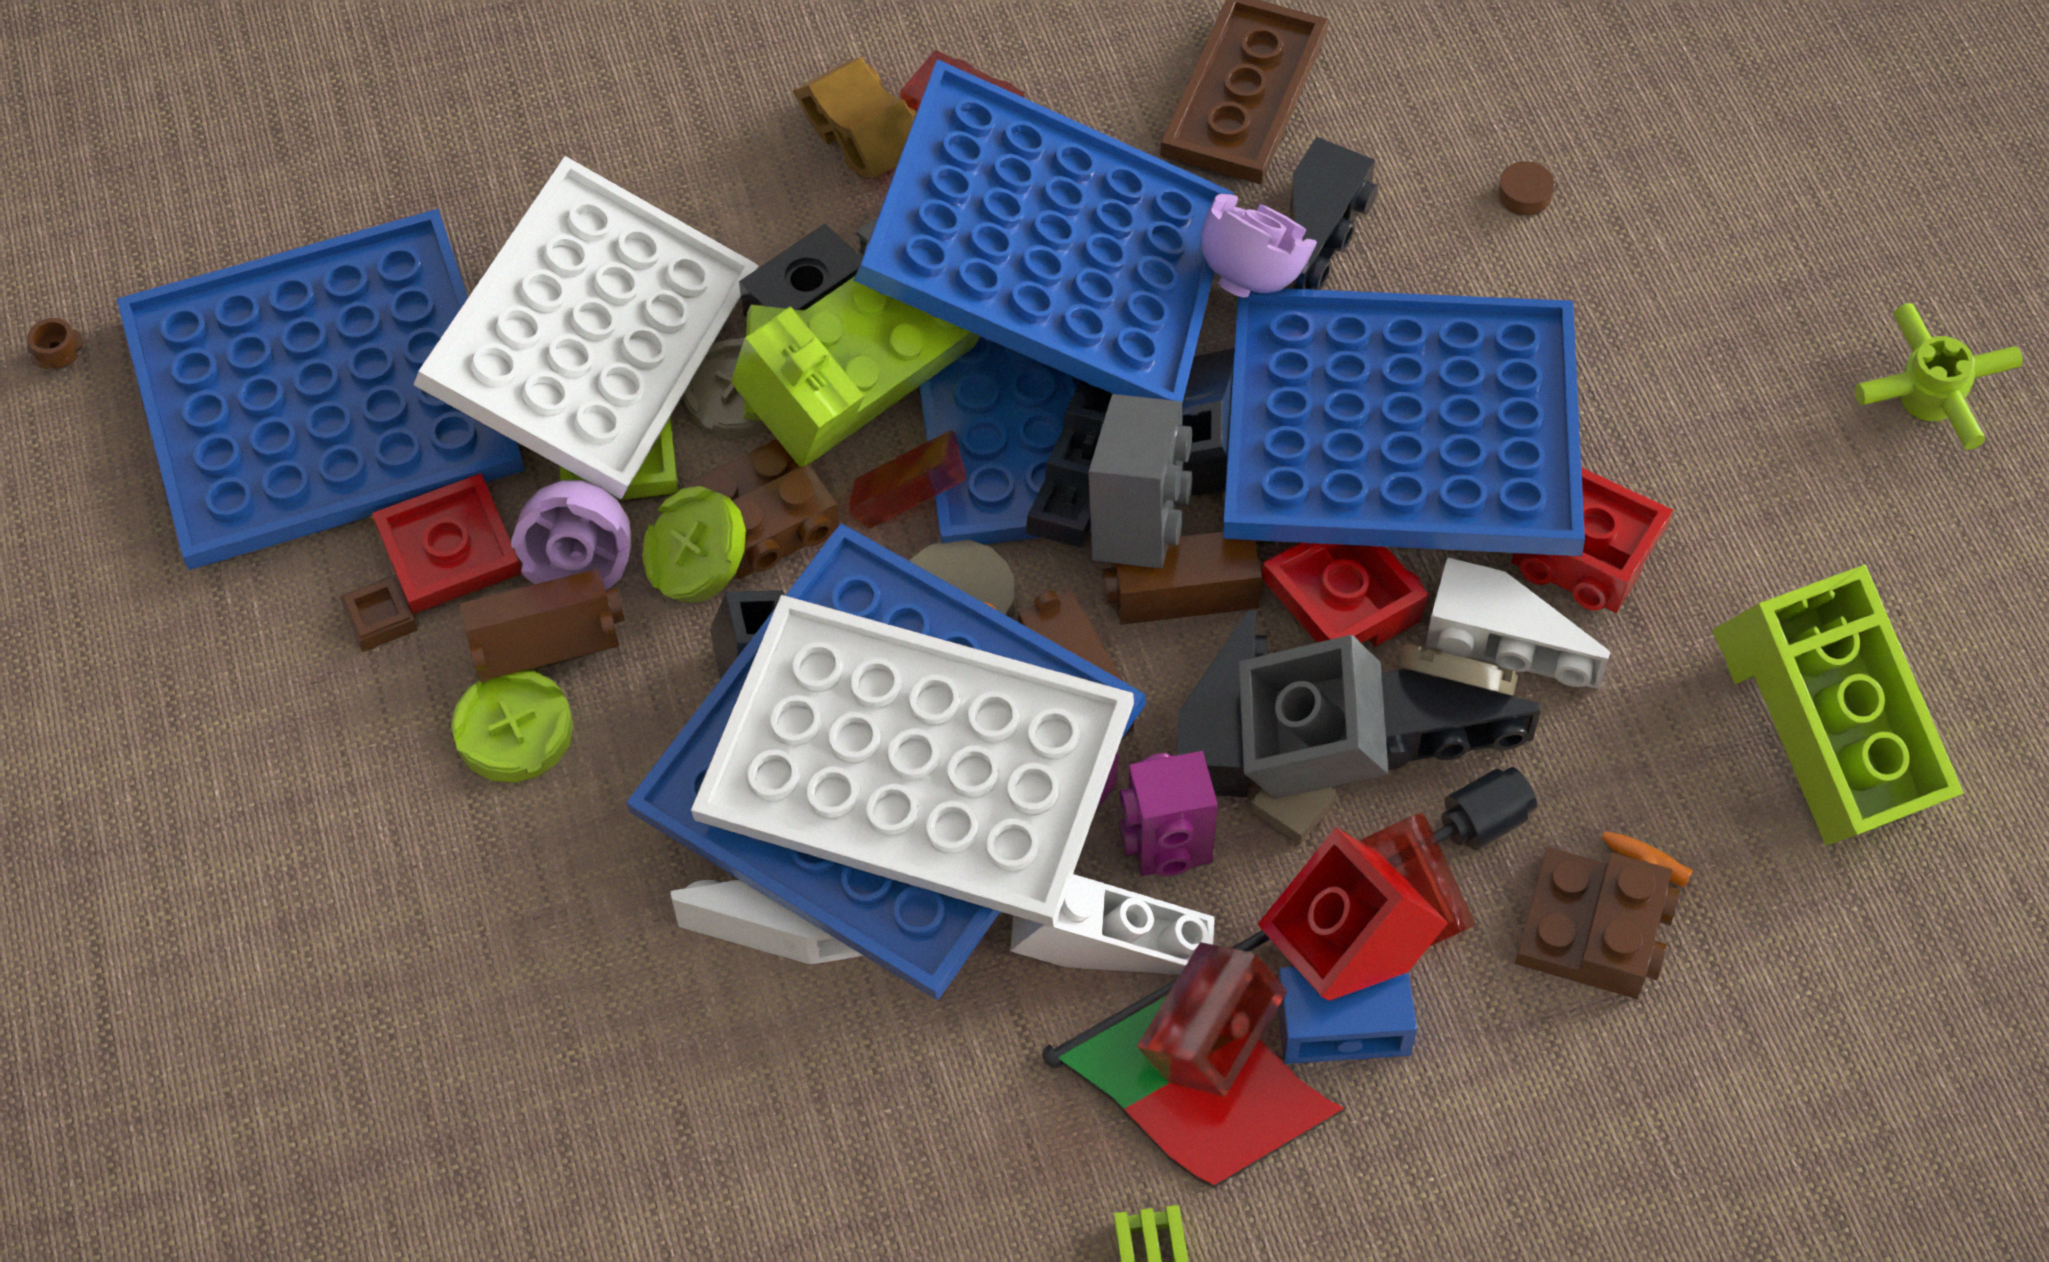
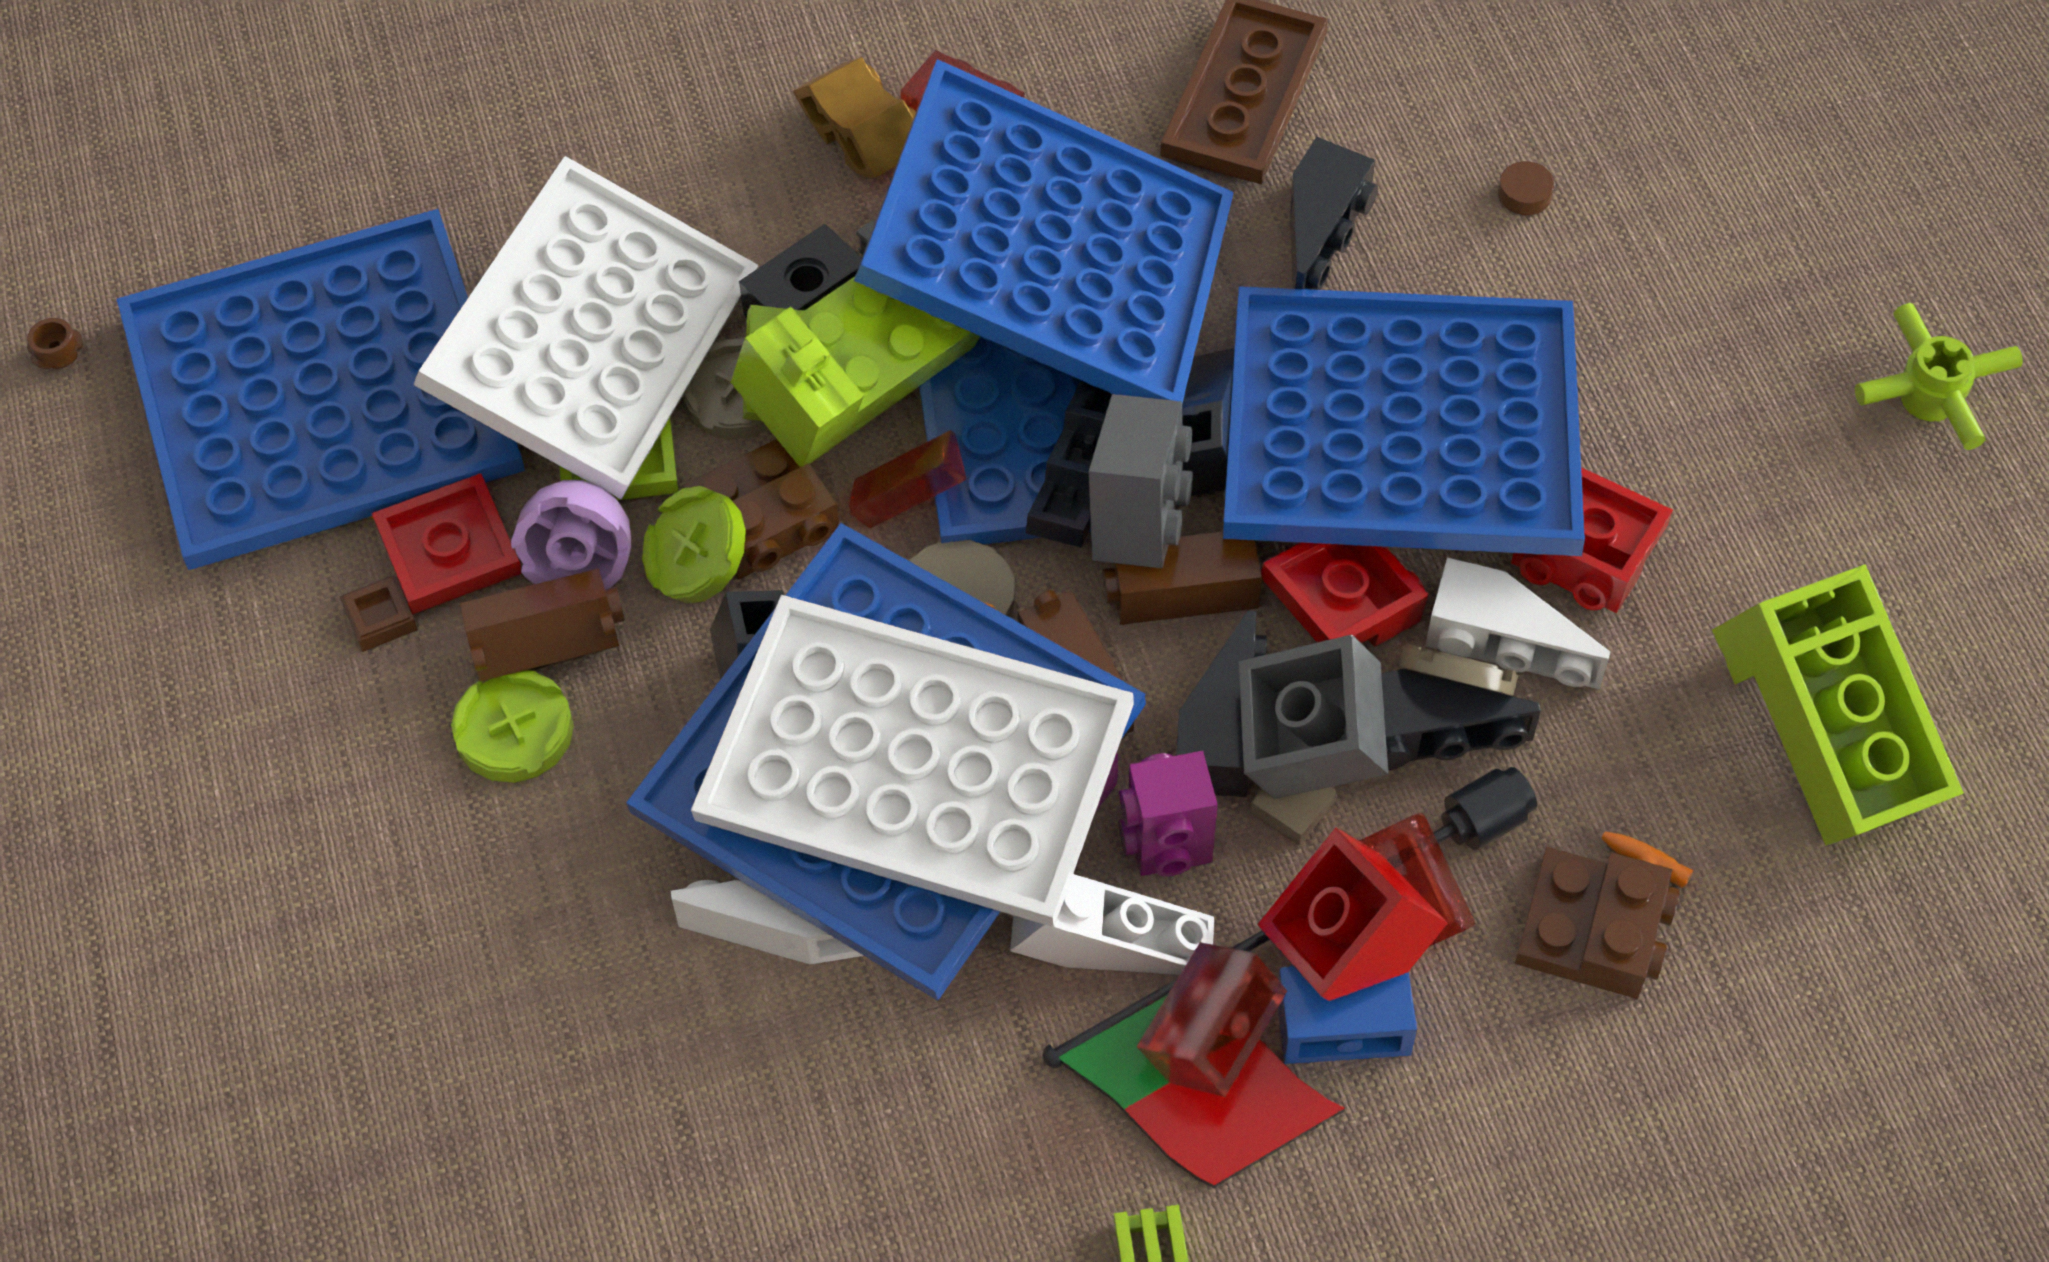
lavender cylinder [1201,194,1317,297] -> none

